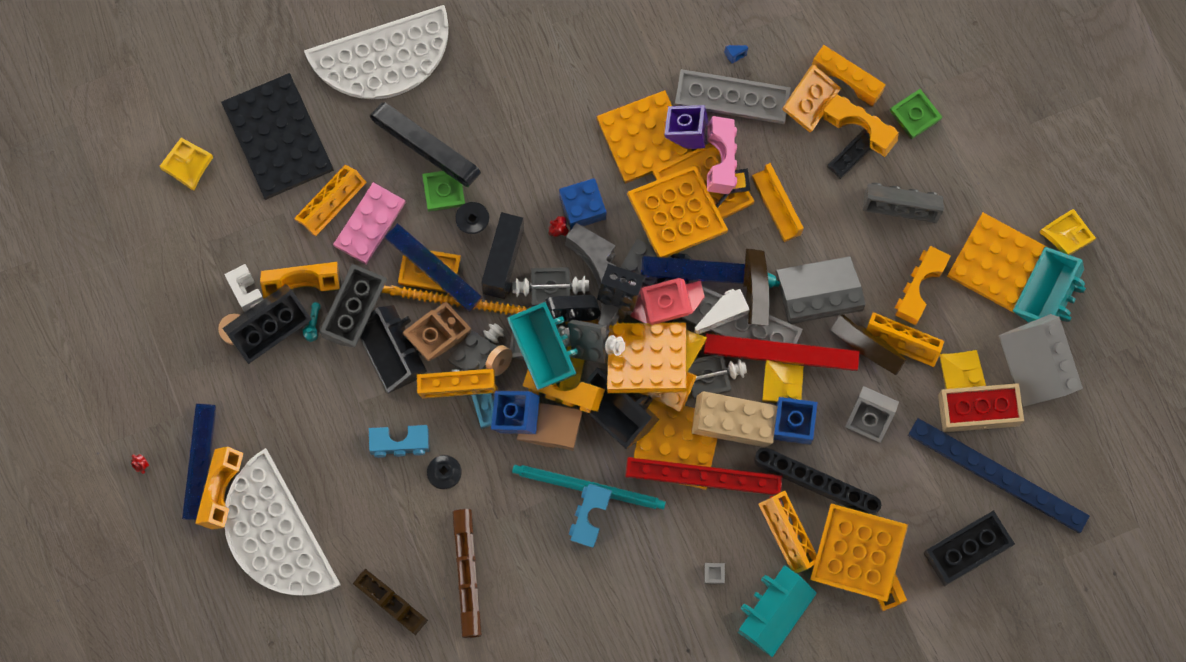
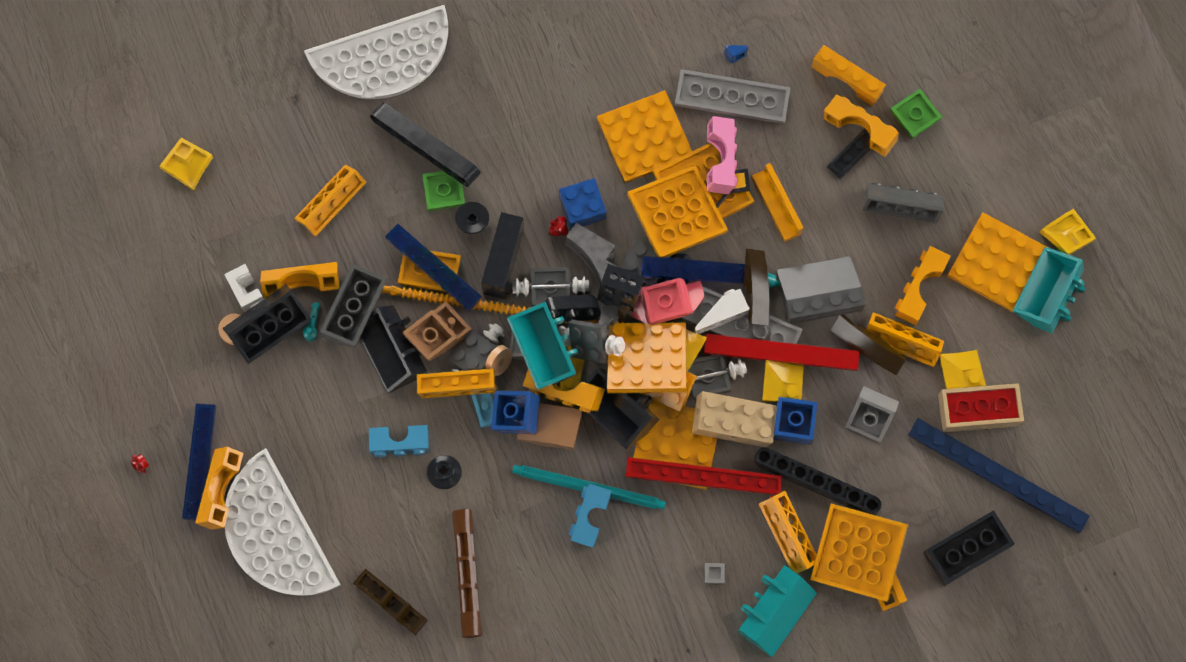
black plate [221,73,334,200] -> none
bright pink plate [333,182,406,264] -> none
dark purple slope [664,105,708,149] -> none
light orange plate [782,65,841,132] -> none
light grey slope [998,314,1083,407] -> none

